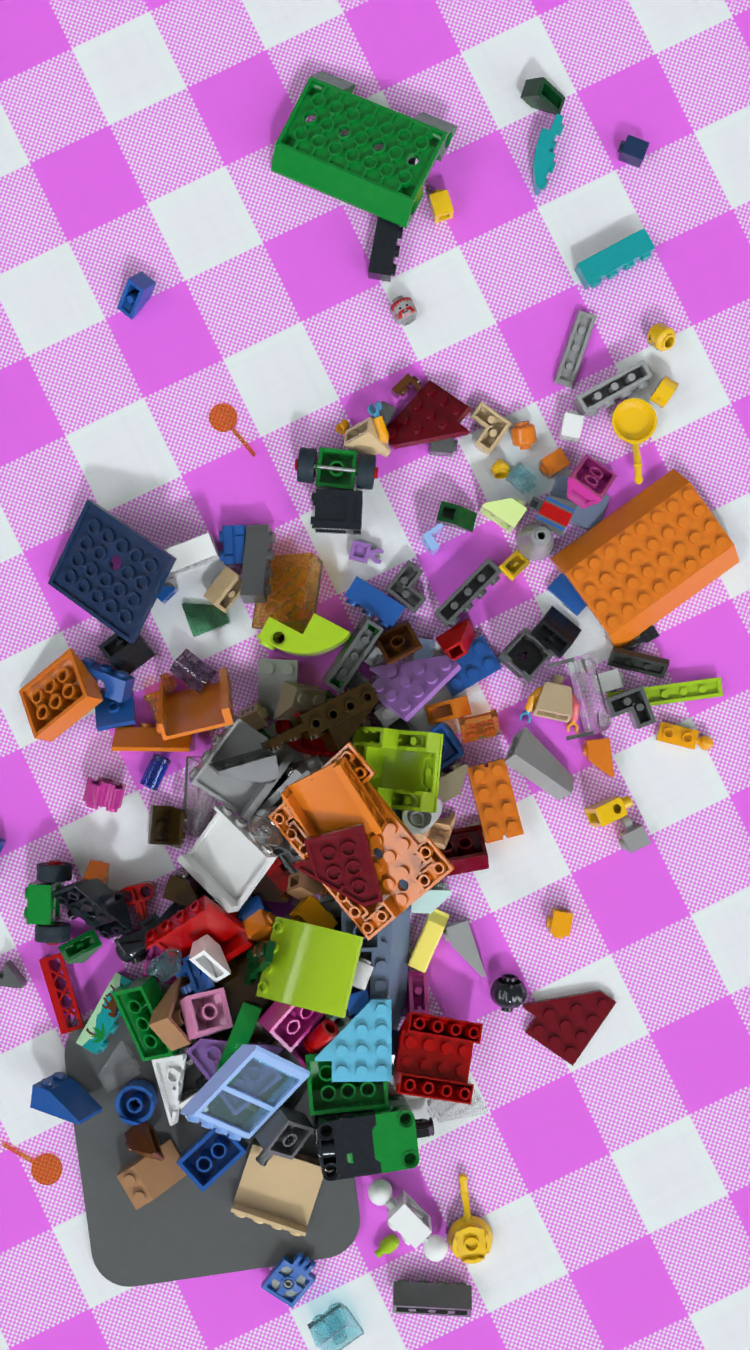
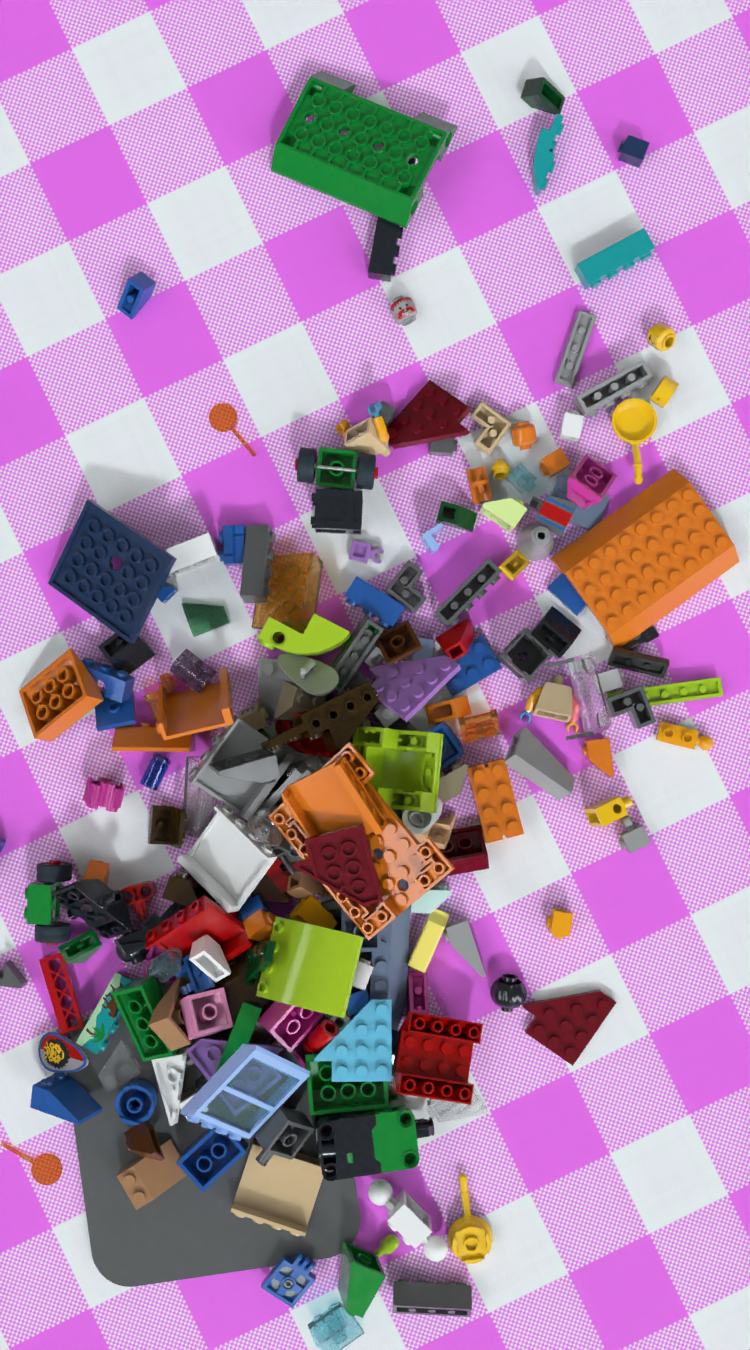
tan brick [203,566,242,613] -> none
reddish brown bracket [391,373,421,399] -> none
yellow brick [428,189,454,223] -> none
none -> shield [38,1032,89,1073]
none -> light grey shield [278,654,339,696]
none -> green slope [338,1241,386,1318]
none -> orange hips [466,466,492,504]

